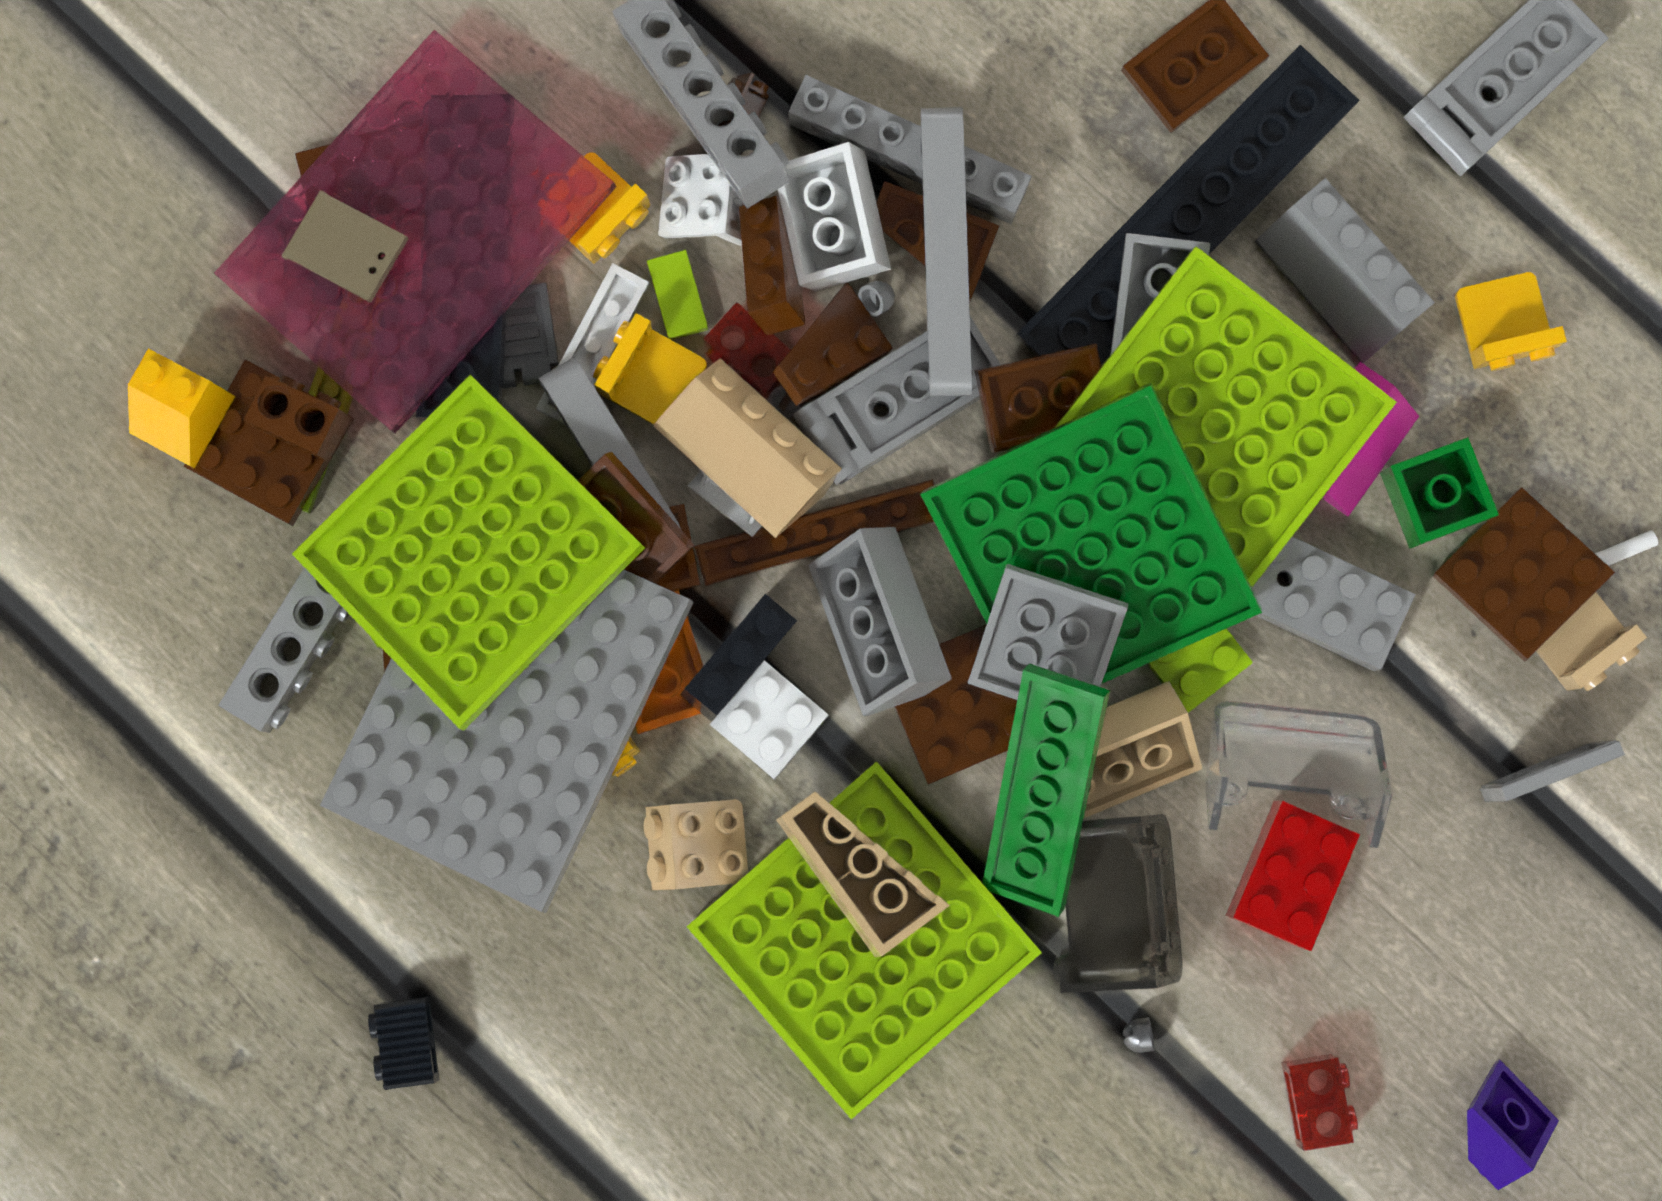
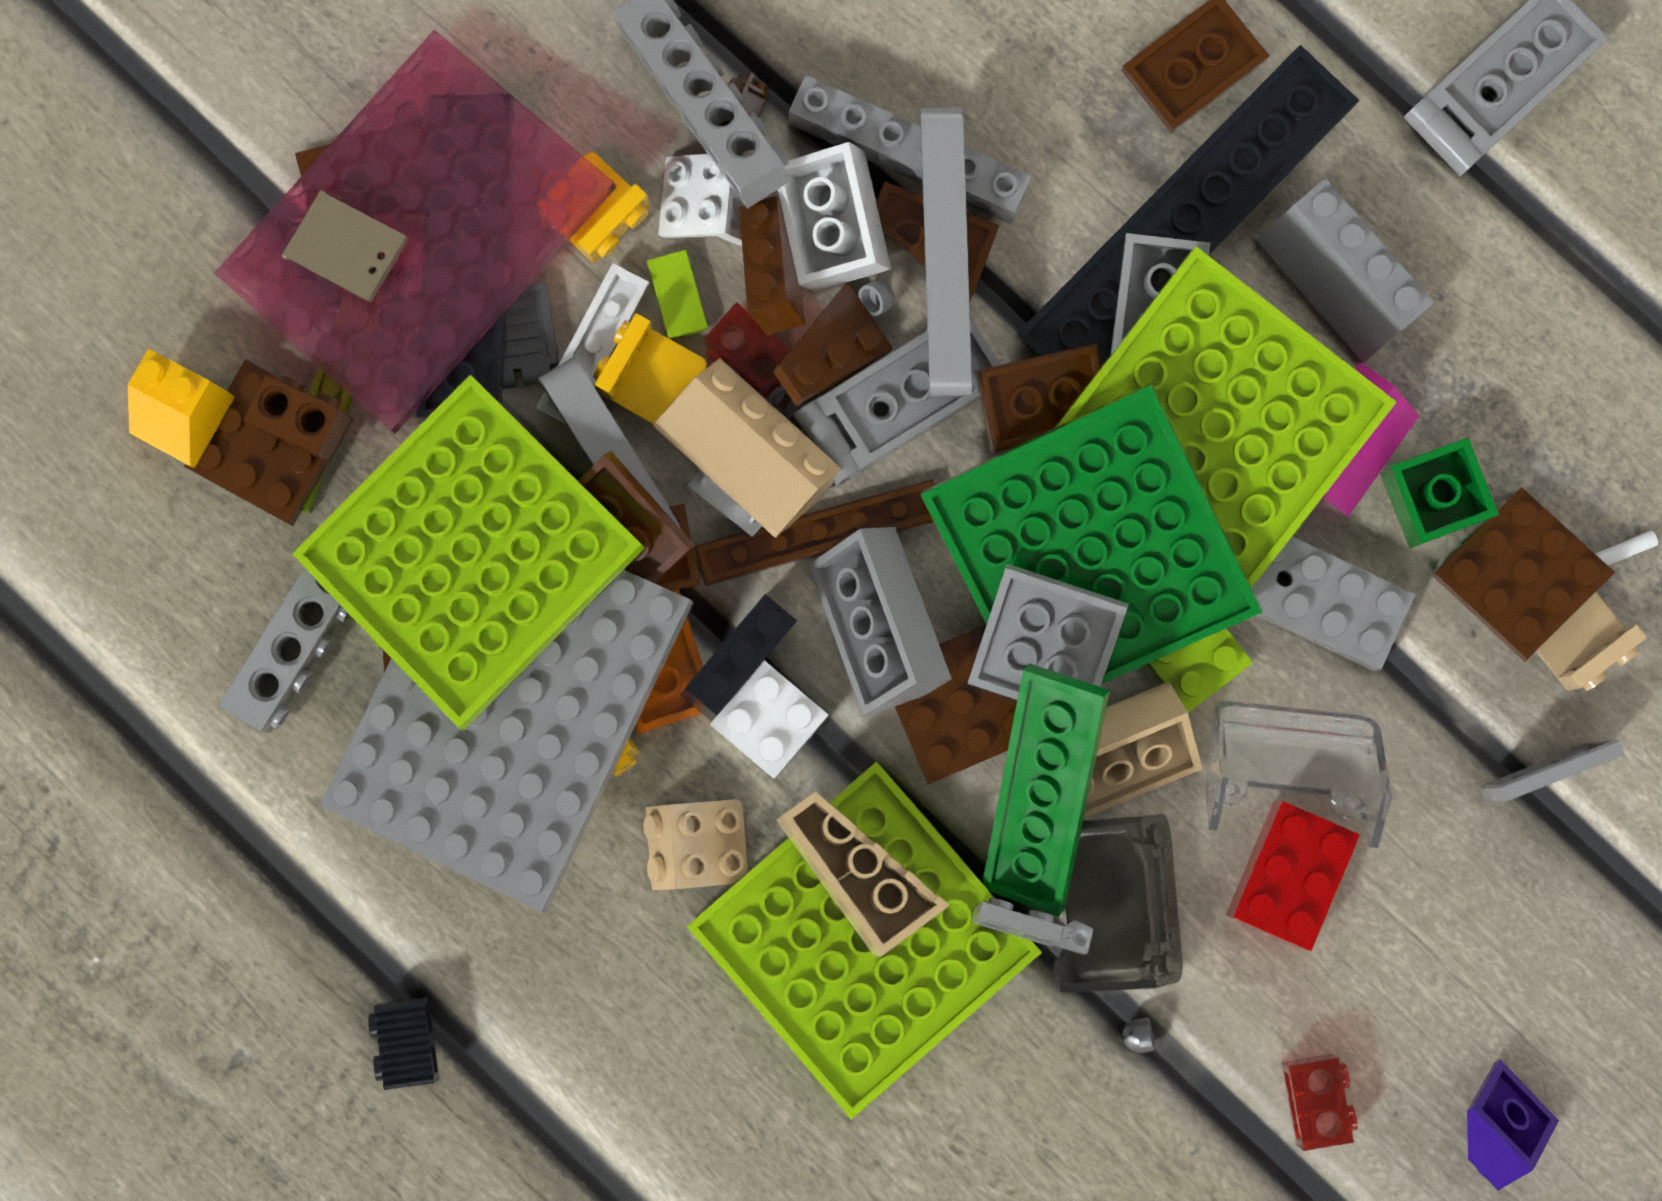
yellow bracket [1455,272,1567,371] -> none
none -> light grey hinge [972,898,1094,955]

